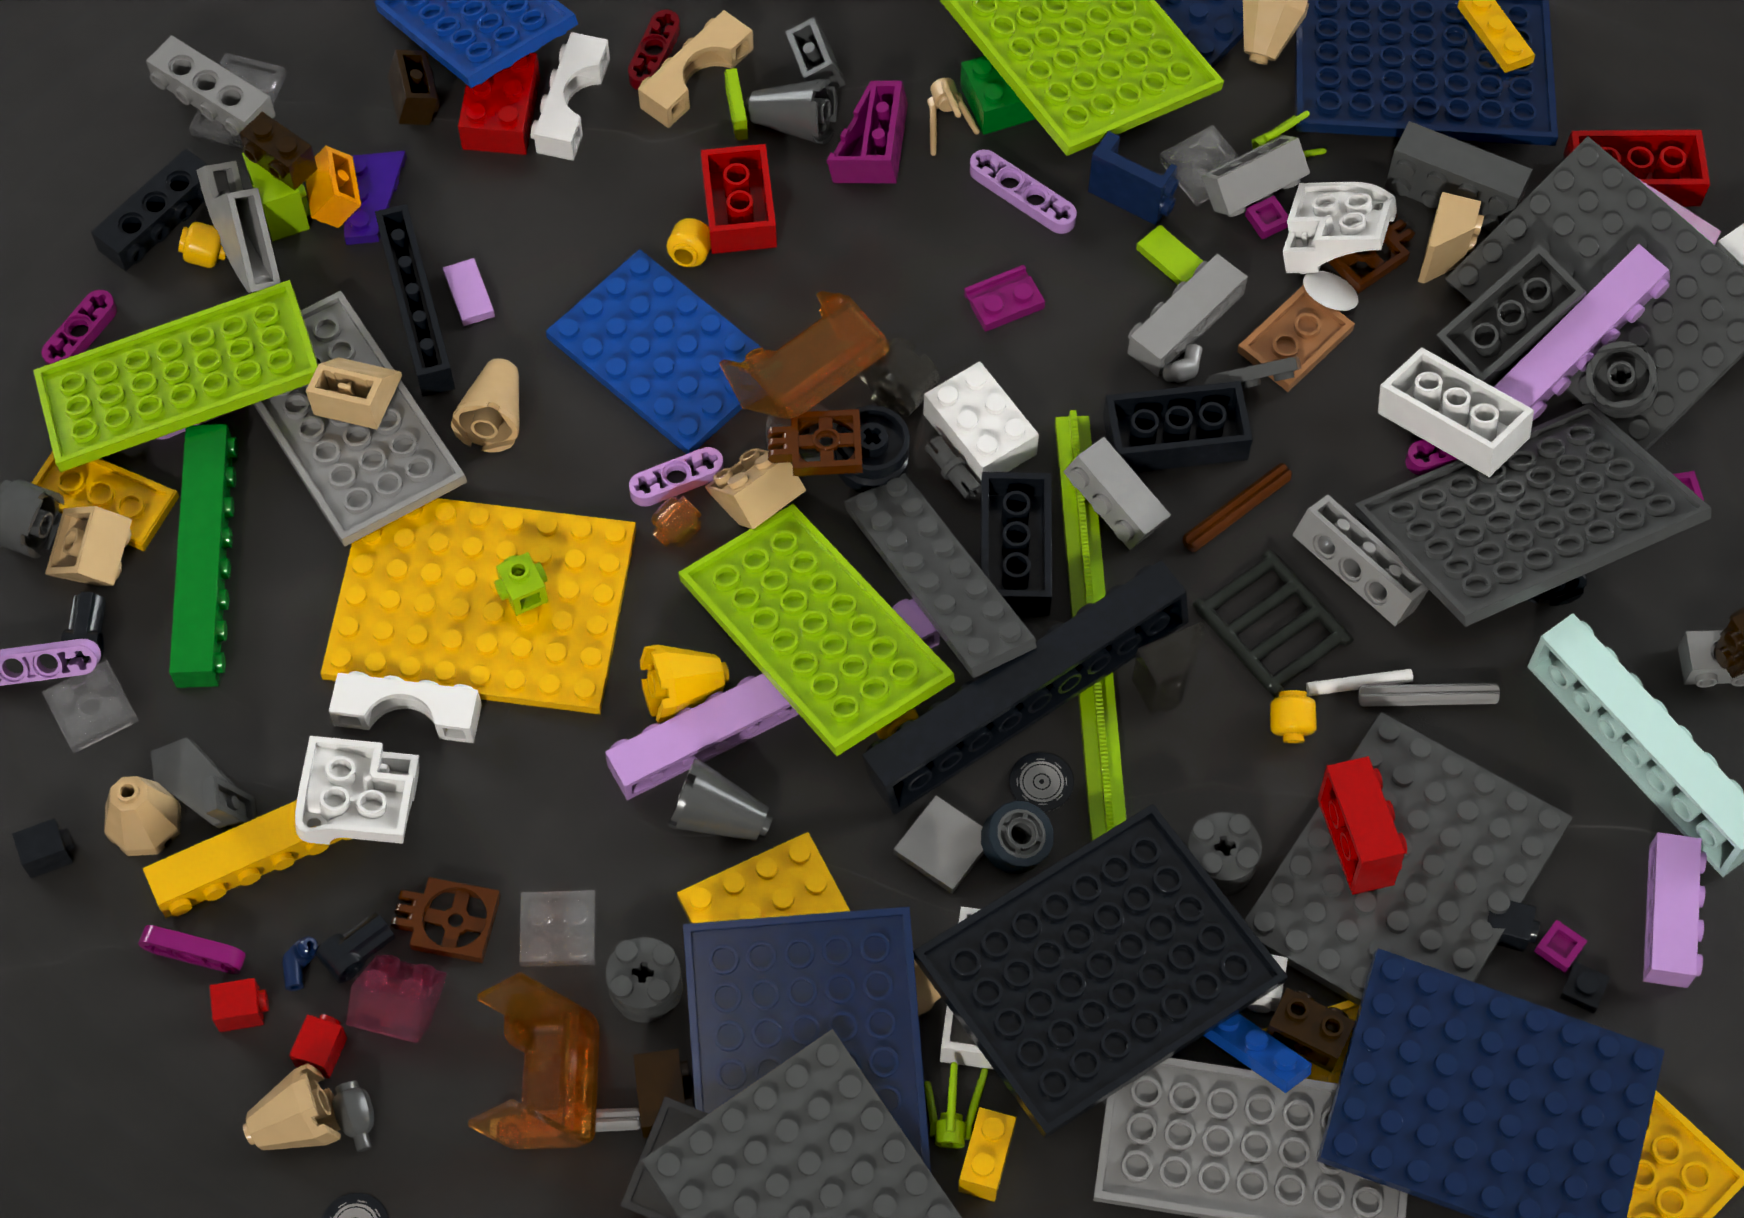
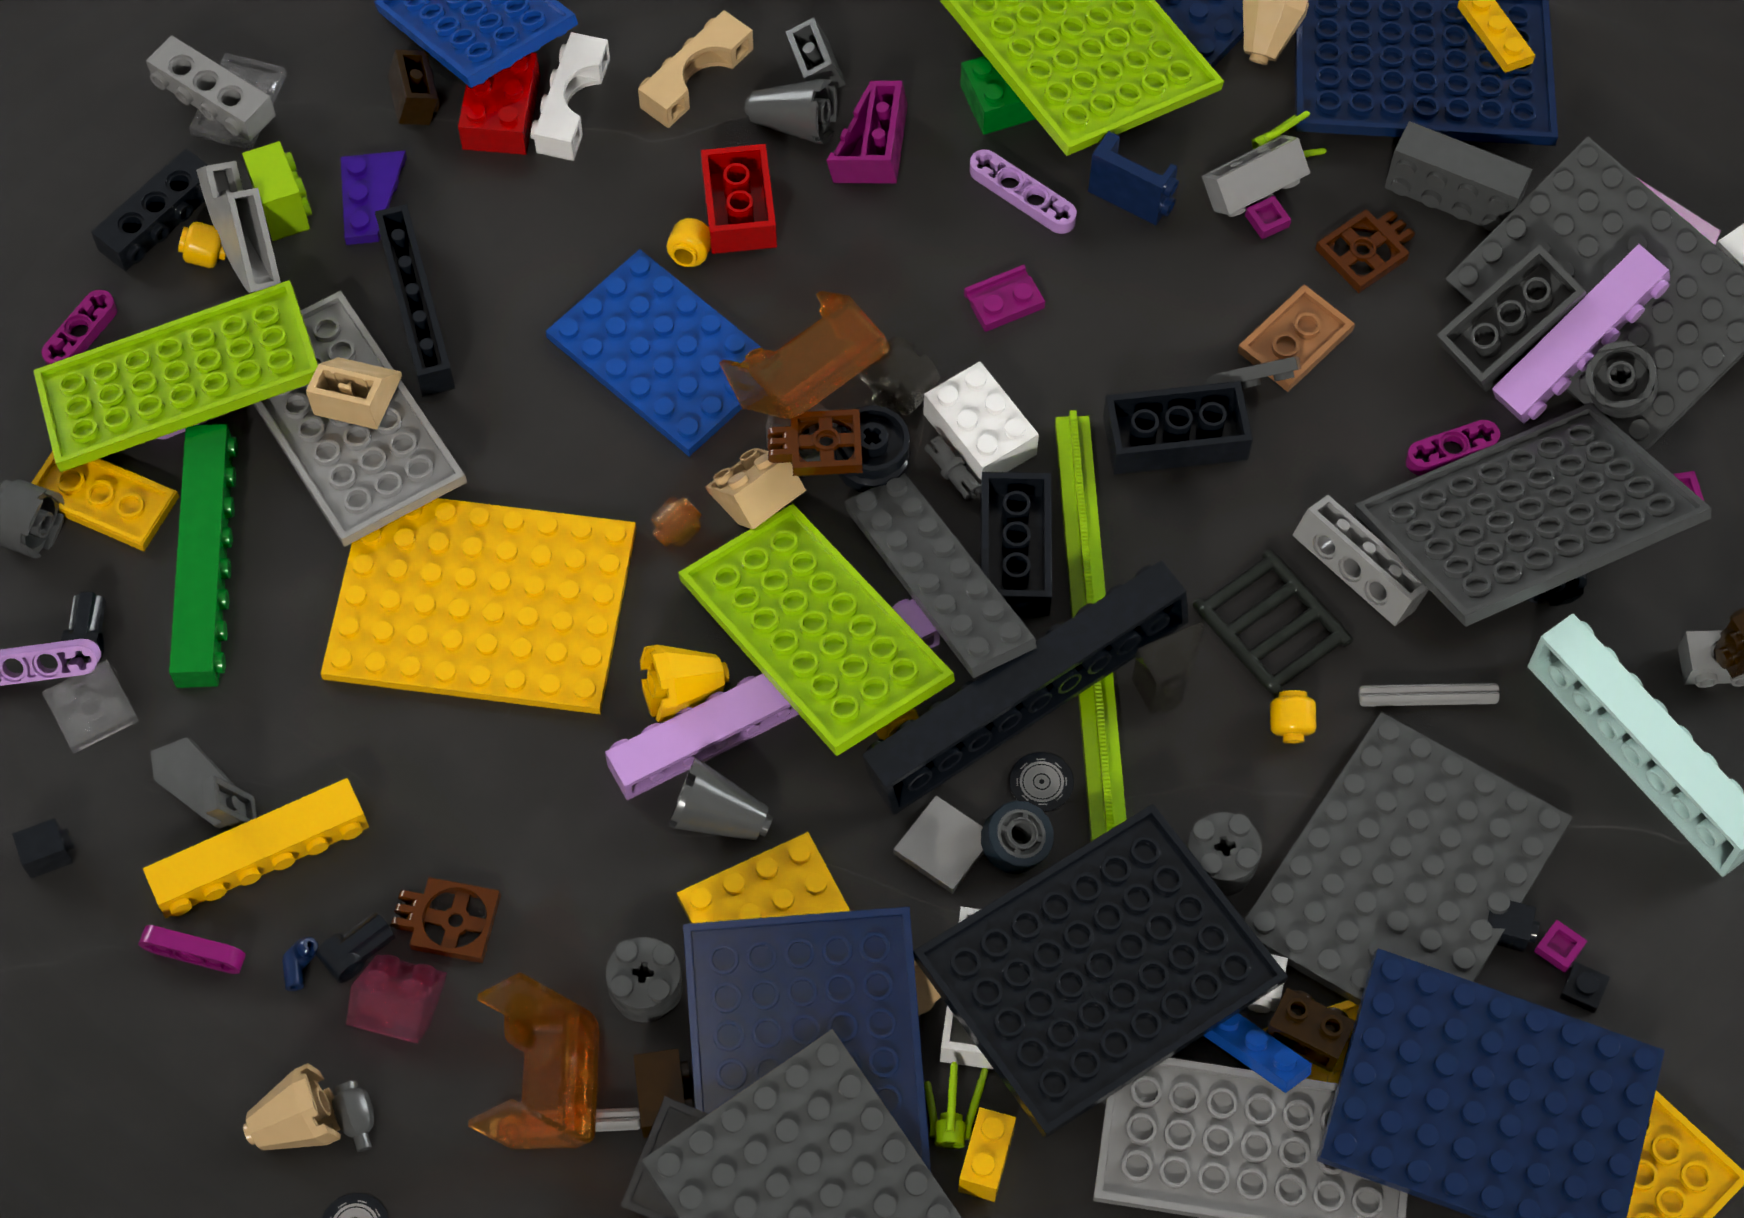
tan slope [45,506,132,586] -> none
tan cone [104,776,181,856] -> none
red brick [210,978,269,1032] -> none
dark brown brick [239,111,318,190] -> none
red brick [289,1014,348,1079] -> none
white slope [295,736,419,845] -> none
light orange brick [305,145,361,228] -> none
white arch [329,671,482,743] -> none
lavender tile [443,258,495,327] -> none
tan cone [451,359,519,452] -> none
lime brick [494,552,548,616] -> none
clear plate [519,890,596,967] -> none
dark red beam [628,10,680,90] -> none
lavender beam [629,447,724,507] -> none
lime tile [724,68,748,141] -> none
tan plant [927,78,980,156] -> none
light grey brick [1063,437,1171,550] -> none
light grey brick [1127,253,1248,377] -> none
lime tile [1136,225,1203,285] -> none
clear plate [1159,125,1239,206] -> none
light grey arm [1163,344,1202,383] -> none
reddish brown axle [1182,463,1292,552] -> none
white slope [1283,182,1397,274] -> none
white sticker [1303,271,1358,311] -> none
white bar [1306,668,1413,696] -> none
red brick [1318,756,1407,895] -> none
white brick [1378,347,1534,477] -> none
tan slope [1418,192,1484,283] -> none
red brick [1563,130,1710,207] -> none
lavender brick [1643,832,1707,988] -> none

